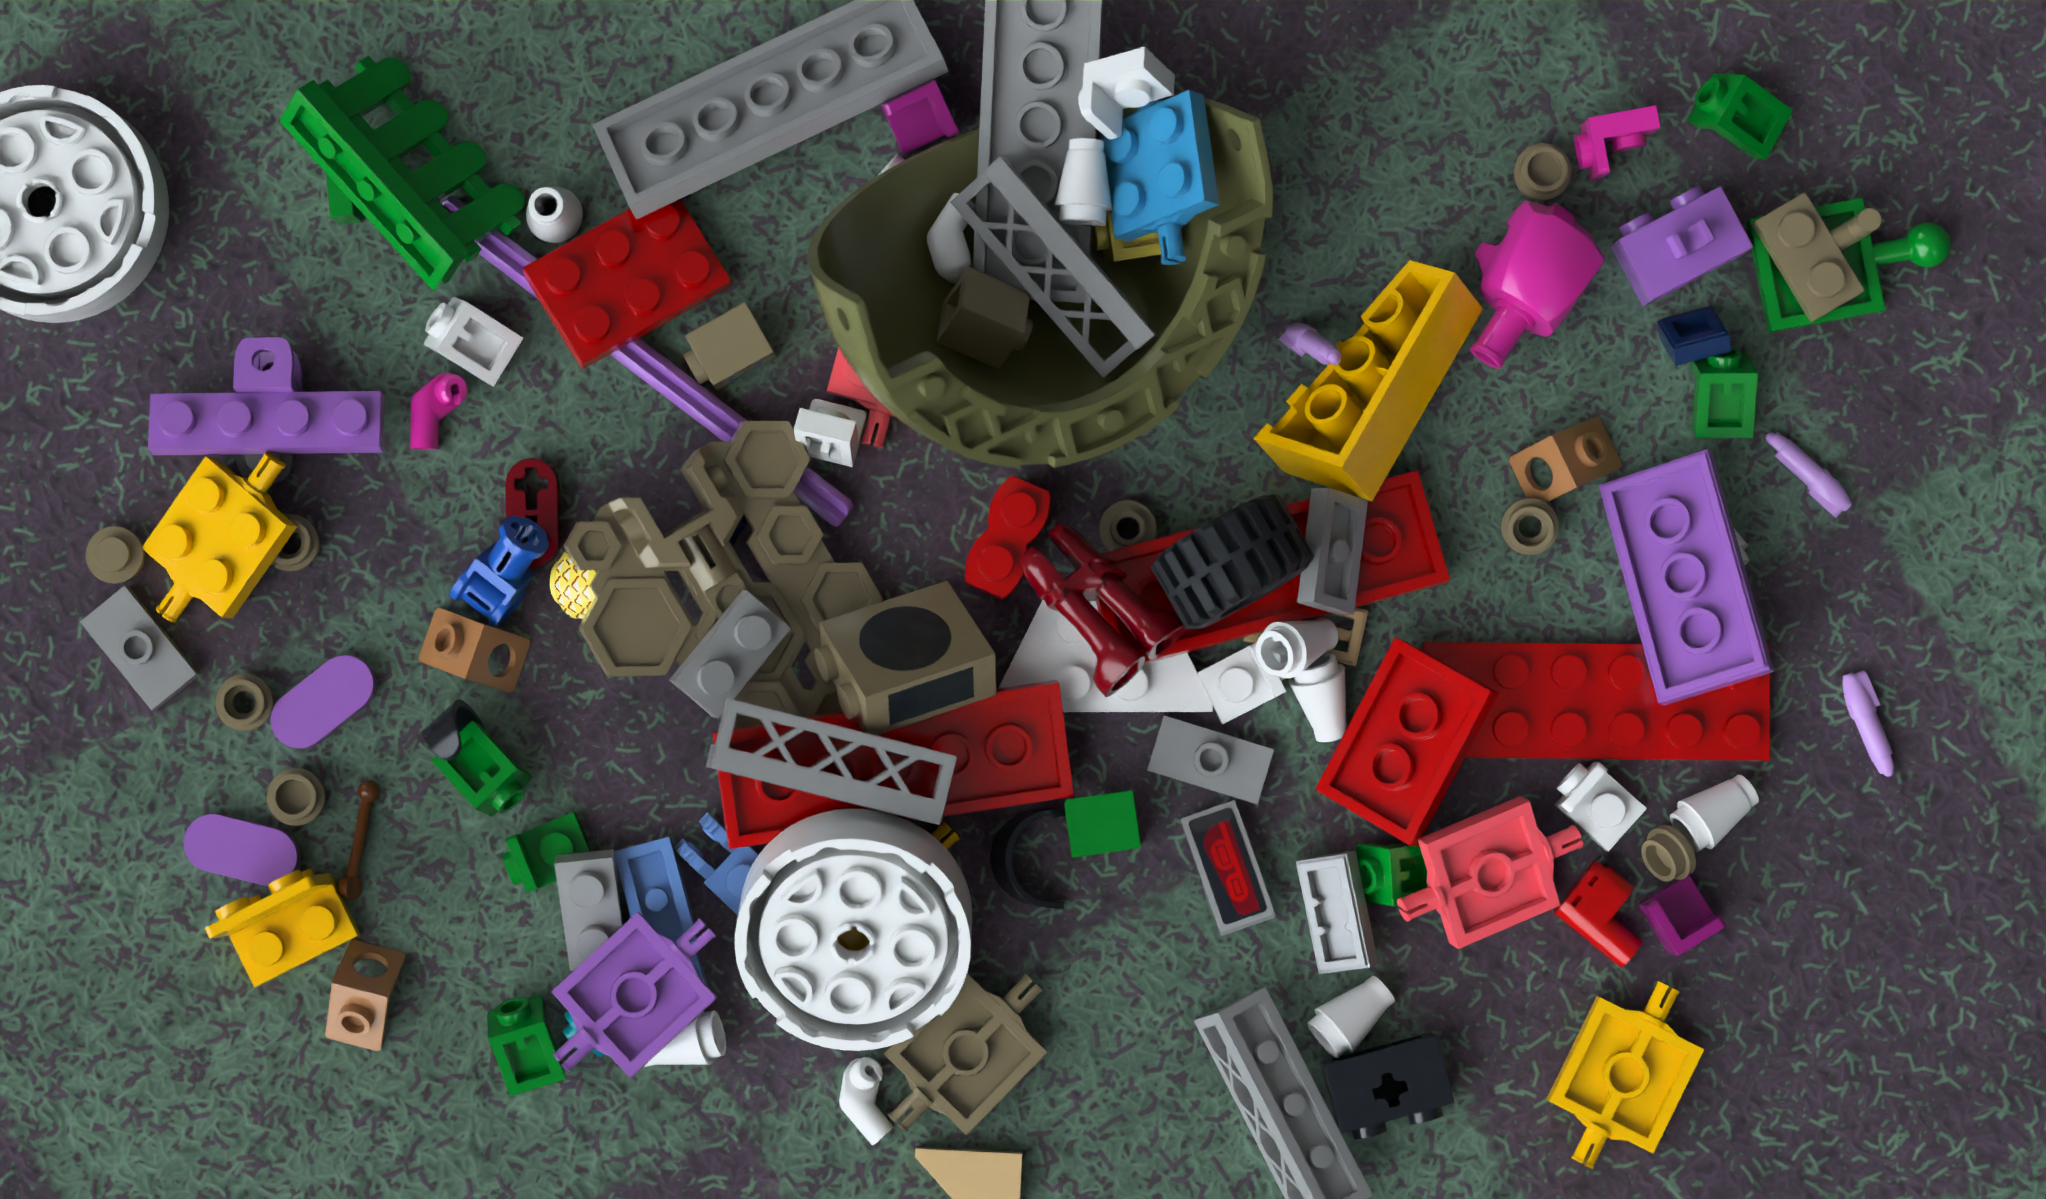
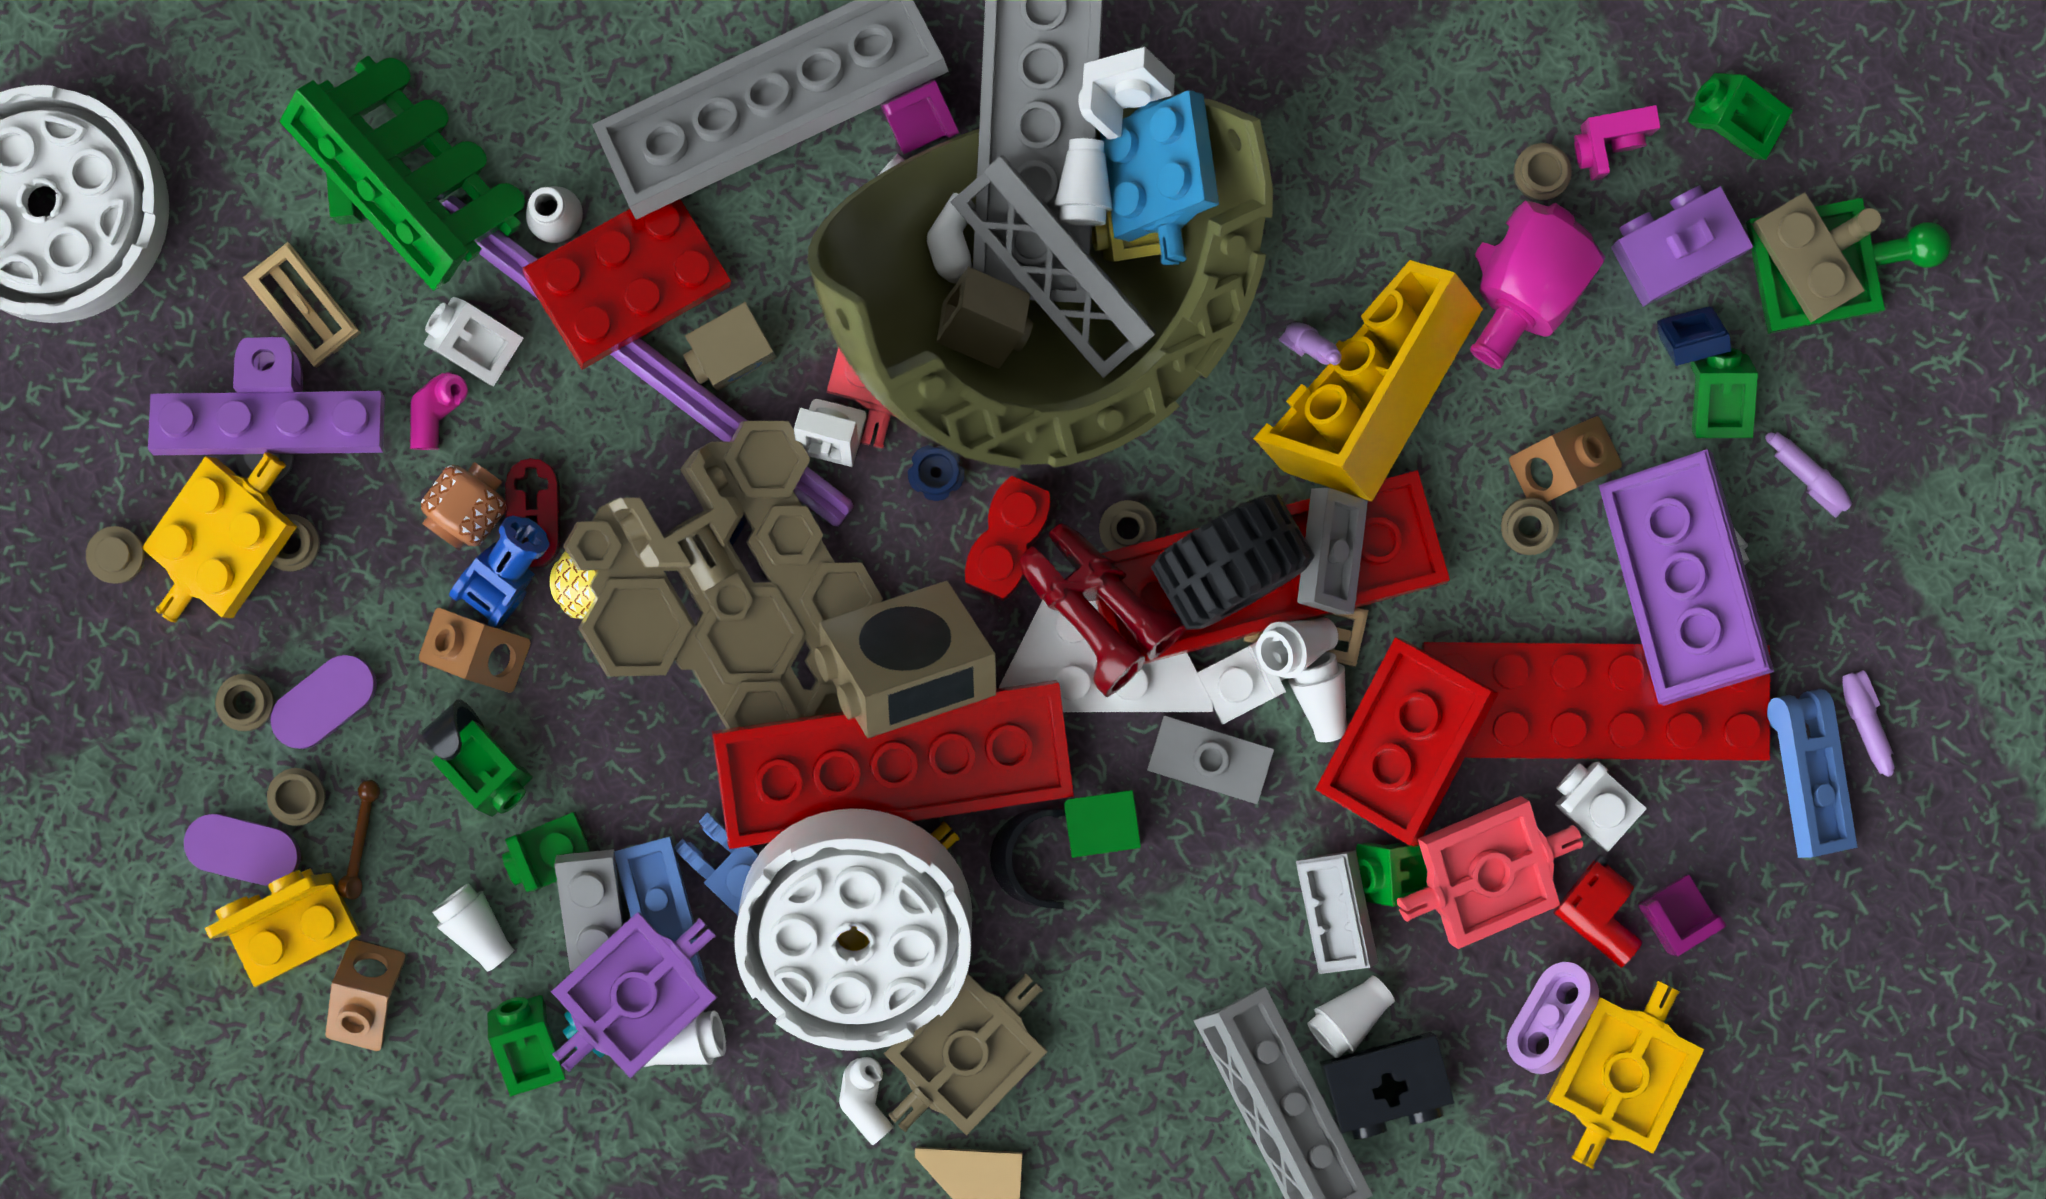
light grey plate [80,585,201,711] -> none
light grey plate [669,590,791,718] -> none
light grey fence [706,698,957,825] -> none
slope [1180,800,1275,936] -> none
dark tan plate [1641,825,1696,882] -> none
white cone [1670,774,1759,852] -> none
none -> tan tile [243,242,361,368]
none -> nougat head [421,462,507,550]
none -> white cone [432,883,514,972]
none -> dark blue plate [908,445,965,501]
none -> lavender plate [1507,962,1599,1074]
none -> medium blue plate [1767,689,1858,858]

